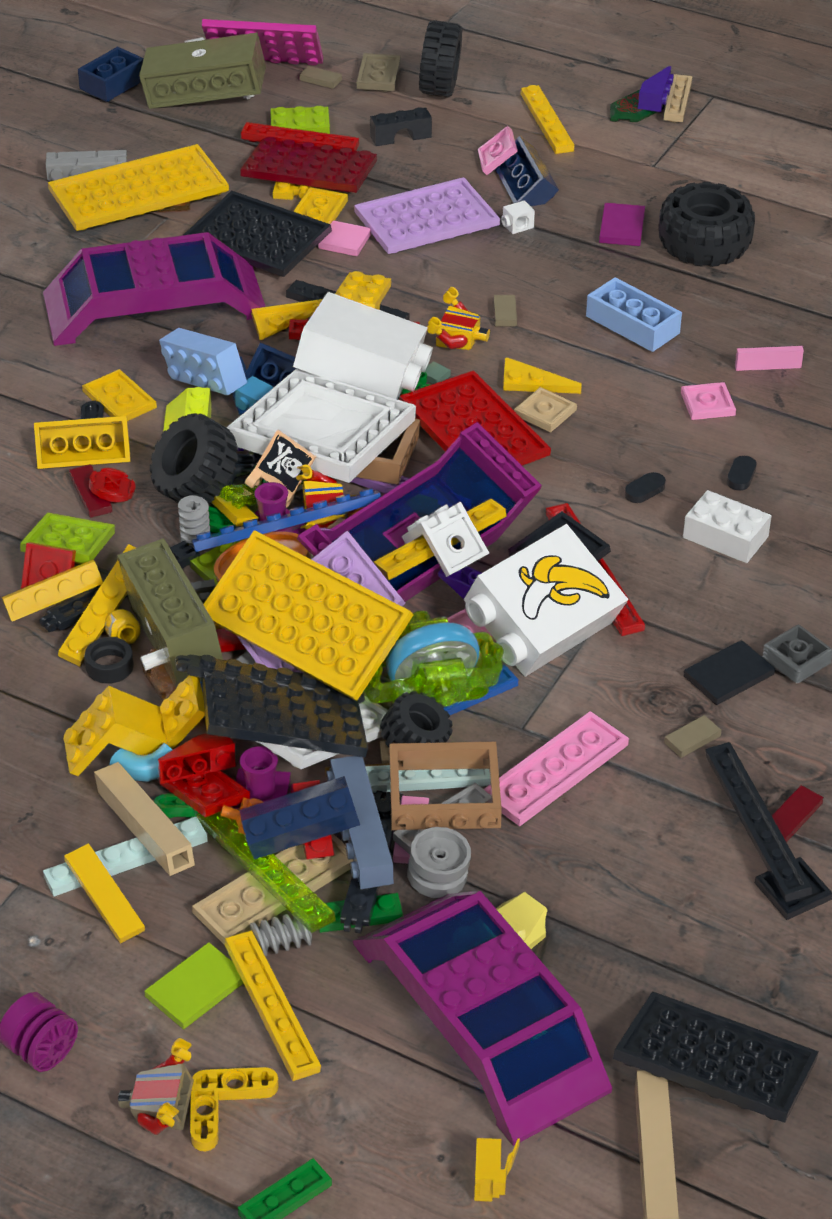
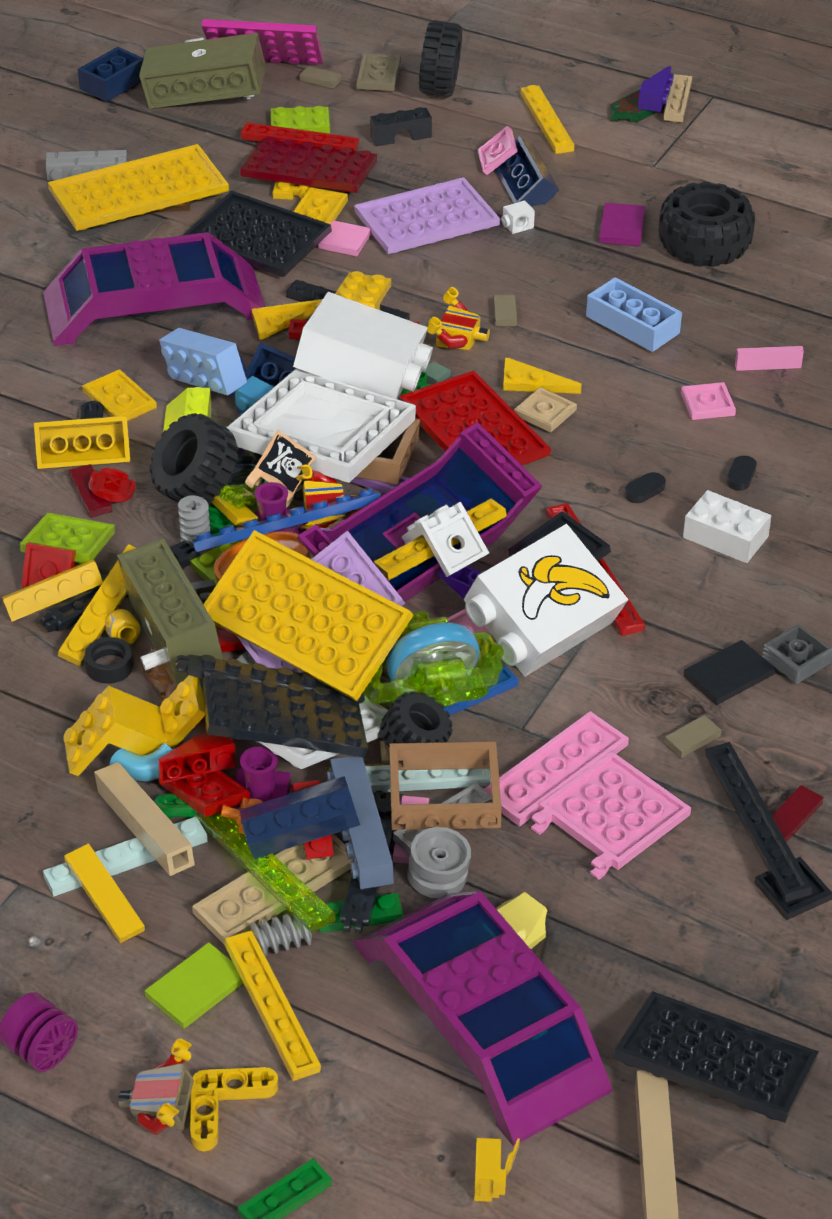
none -> bright pink plate [531,751,691,880]

